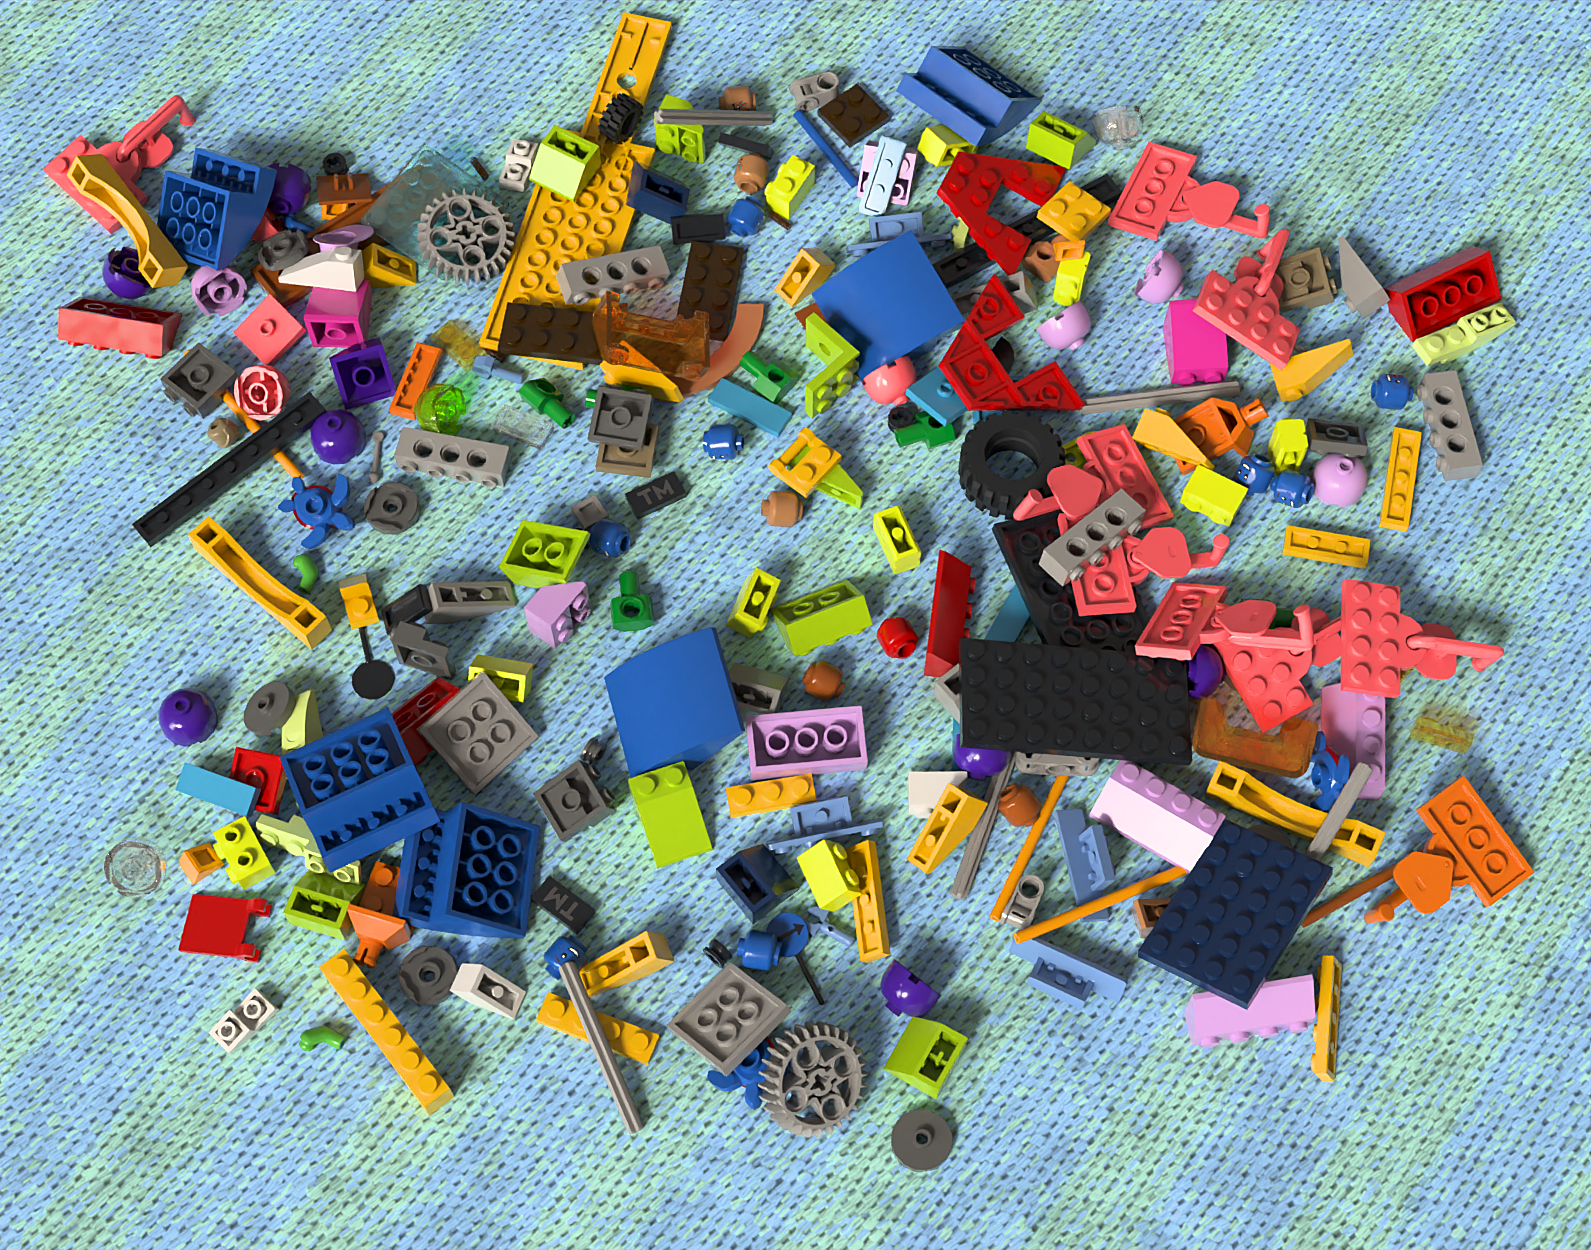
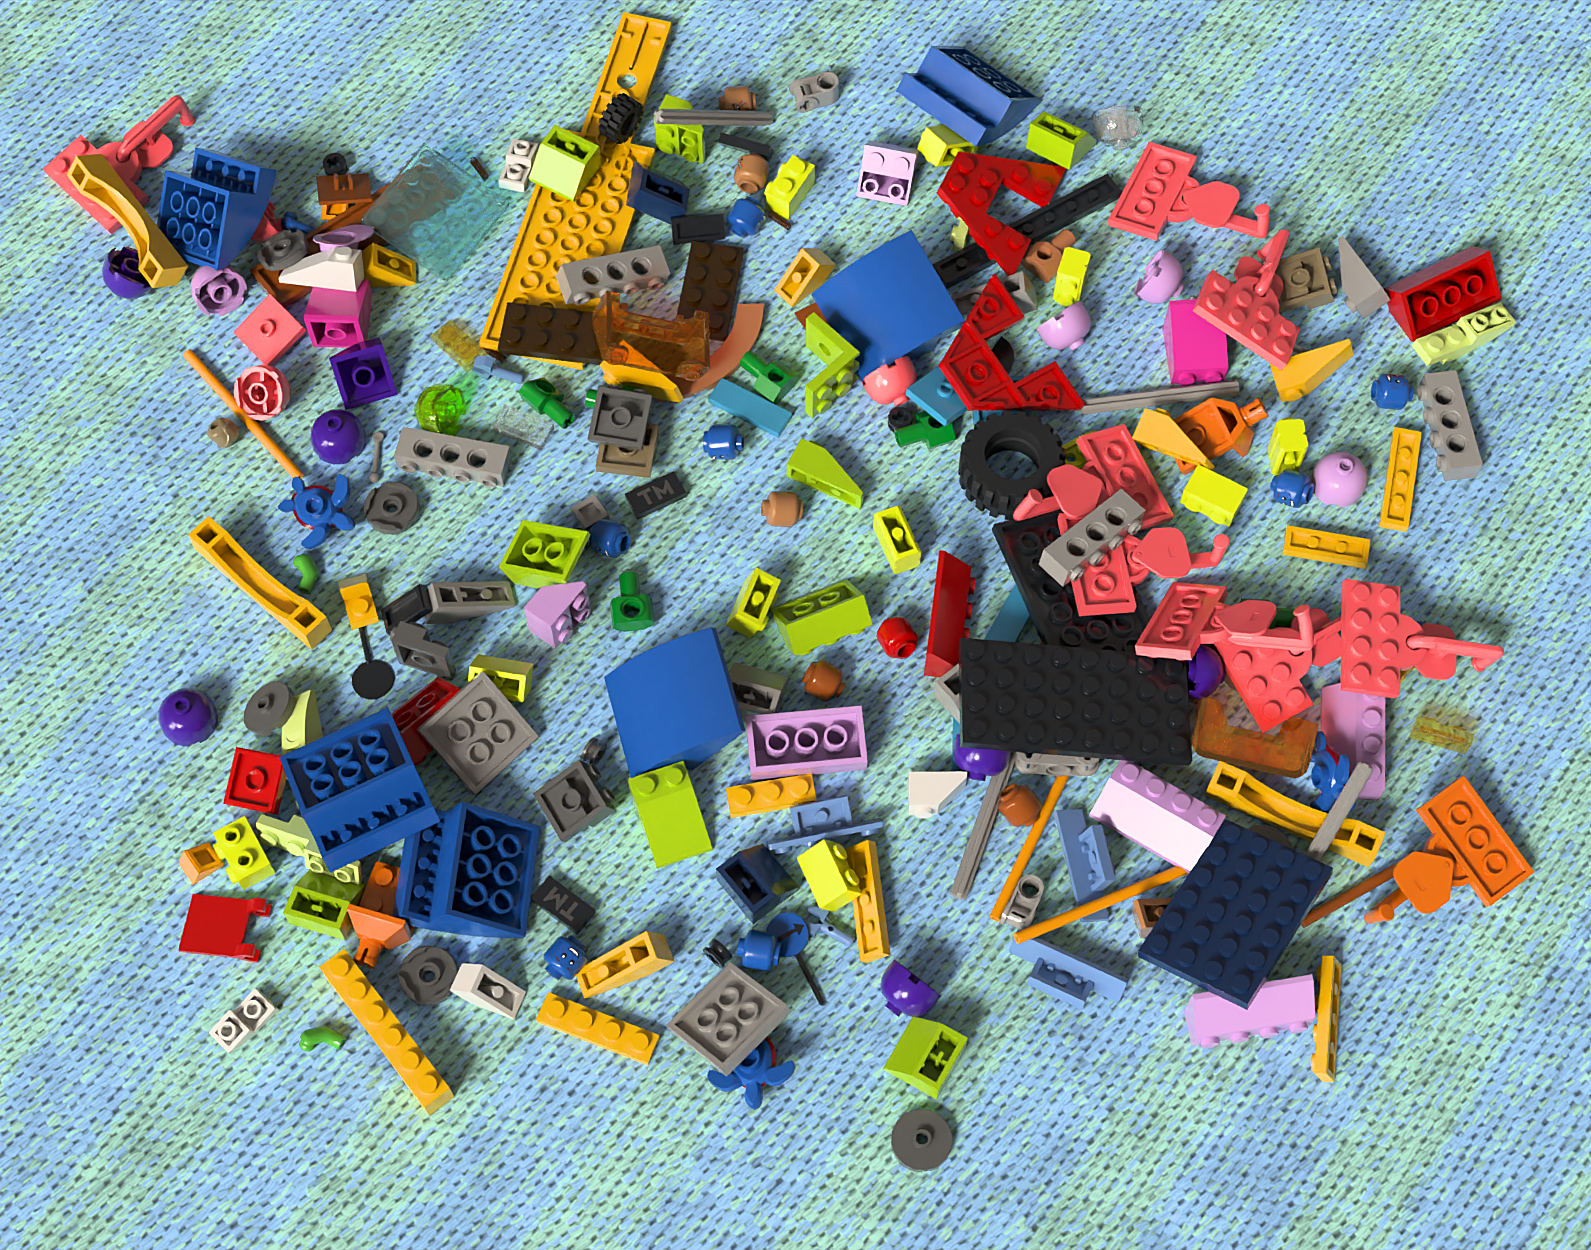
slope [58,297,182,359] -> none
clear cylinder [104,836,168,898] -> none
black plate [132,391,327,548] -> none
dark grey plate [160,342,239,419] -> none
dark azure tile [175,763,261,817] -> none
dark purple cylinder [266,163,311,215] -> none
orange plate [389,342,443,421] -> none
light grey gear [417,188,515,286] -> none
light grey axle [559,961,644,1134] -> none
light grey gear [757,1021,869,1138] -> none
yellow plate [768,427,842,498] -> none
blue bar [793,110,859,188] -> none
dark brown plate [818,84,890,148] -> none
medium blue bracket [846,212,953,257] -> none
tile [858,135,907,217] -> none
yellow slope [907,783,988,874] -> none
yellow plate [1037,181,1111,241] -> none
light orange slope [1053,240,1085,261] -> none
blue head [1234,453,1275,496] -> none
dark grey plate [1305,418,1368,457] -> none

